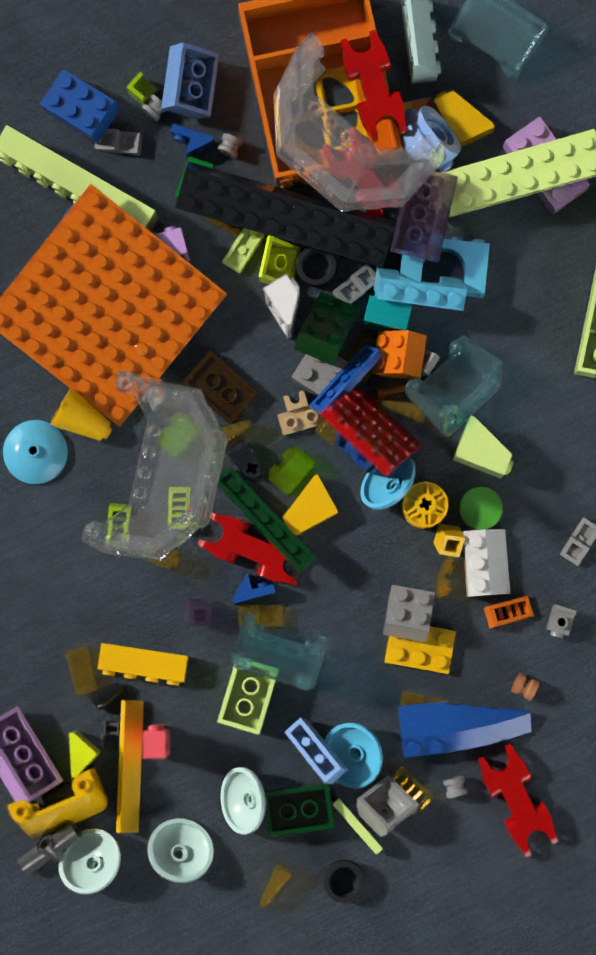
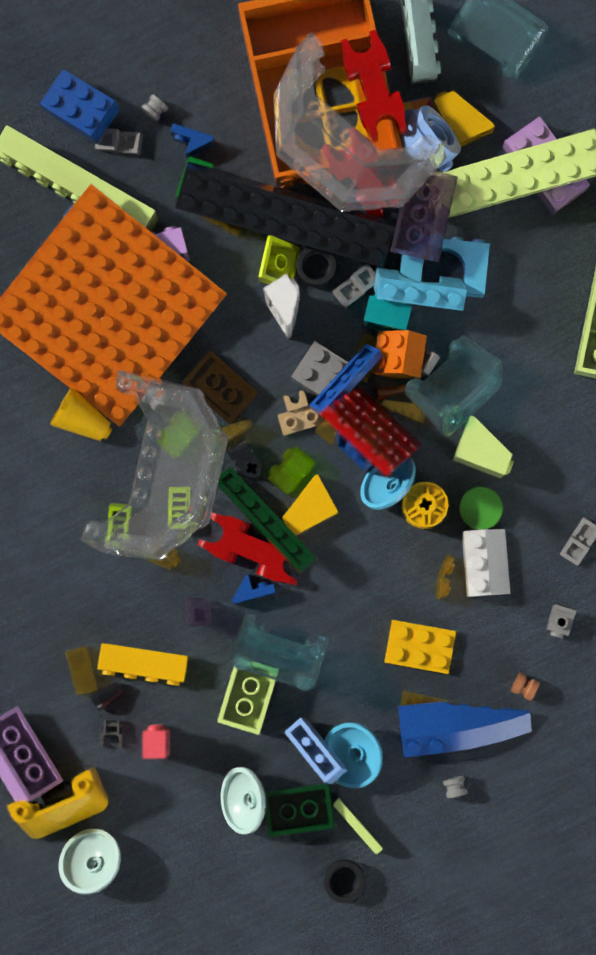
medium azure dish [3,420,68,484] -> none
dark grey piece [18,822,82,875] -> none
neon yellow slope [69,731,101,778] -> none
yellow tile [116,700,144,833] -> none
lime panel [127,72,159,105] -> none
light aqua dish [148,818,213,883] -> none
medium blue brick [161,42,219,119] -> none
light grey wheel [217,133,243,158] -> none
yellowish green tile [222,228,266,275] -> none
clear yellow slope [238,605,285,627] -> none
clear yellow slope [259,861,292,908] -> none
dark green brick [293,291,360,366] -> none
light grey brick [357,775,419,837] -> none
light grey brick [383,585,435,643] -> none
clear yellow slope [392,766,435,814] -> none
yellow brick [433,523,465,557] -> none
red piece [477,743,558,857] -> none
orange slope [484,596,534,629] -> none

